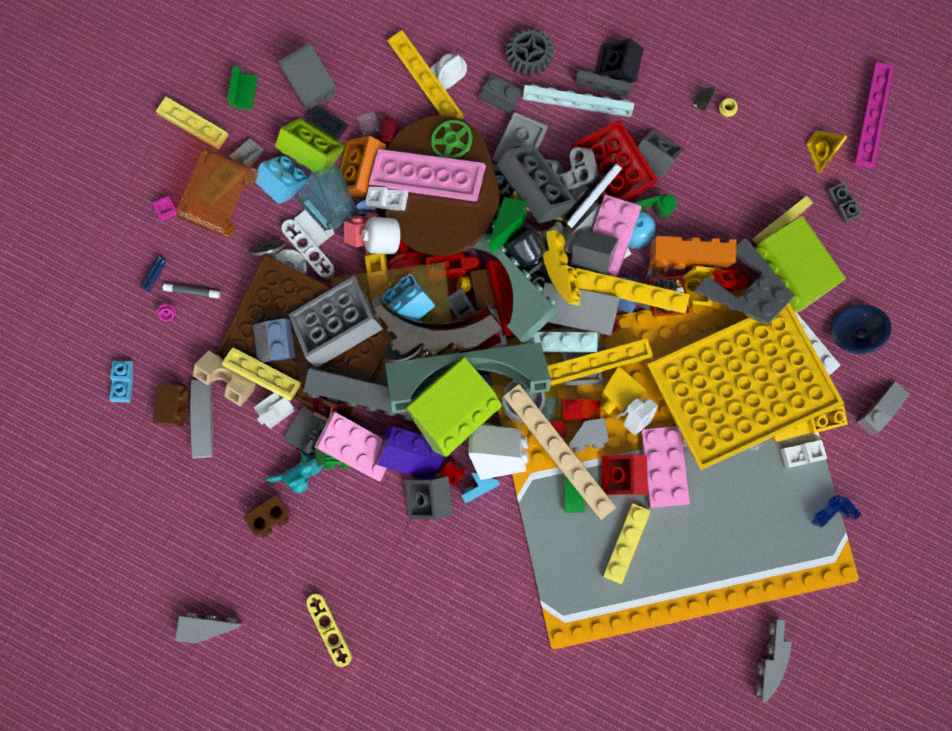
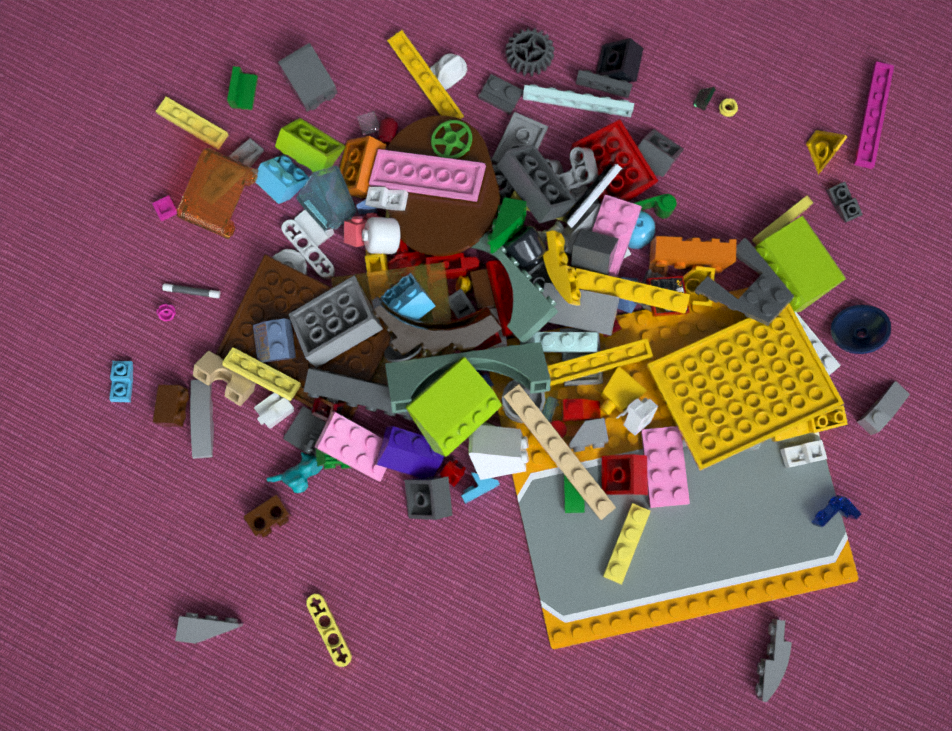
dark blue axle [140,256,167,292] -> none
dark grey dish [248,240,286,257] -> none
black plate [307,106,348,141] -> none
red slope [712,269,749,291] -> none

